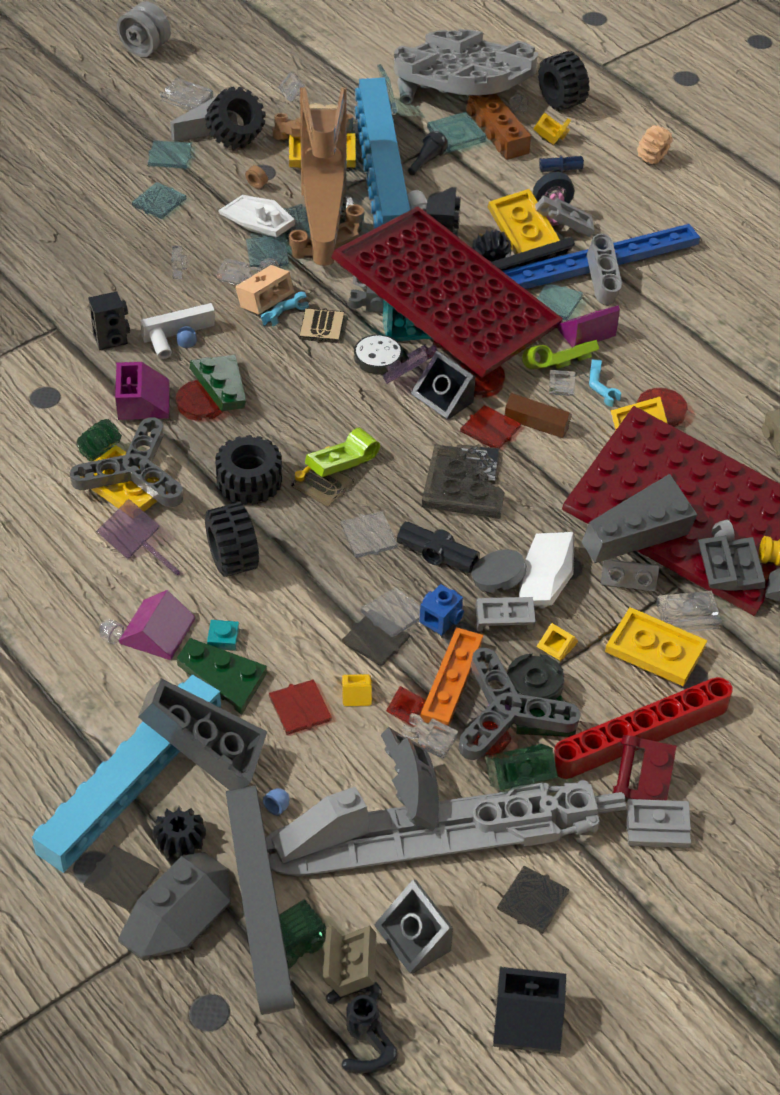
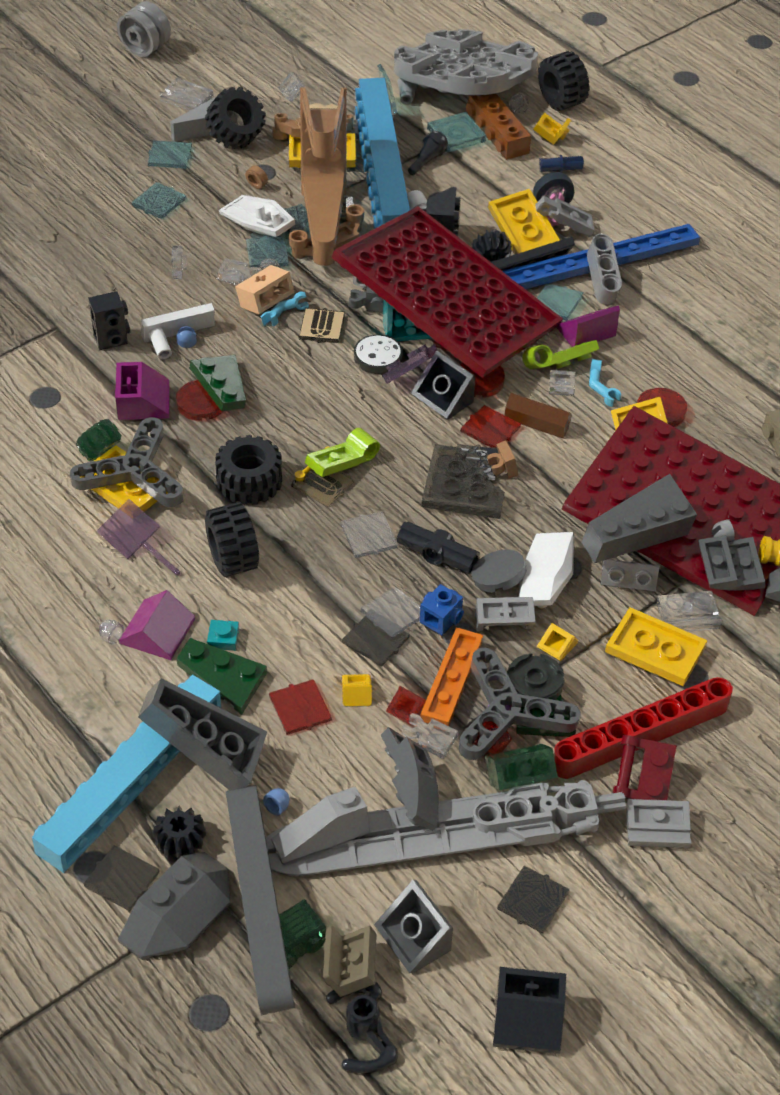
light nougat gear [637,125,673,164] -> none
none -> medium nougat tile [487,441,518,478]

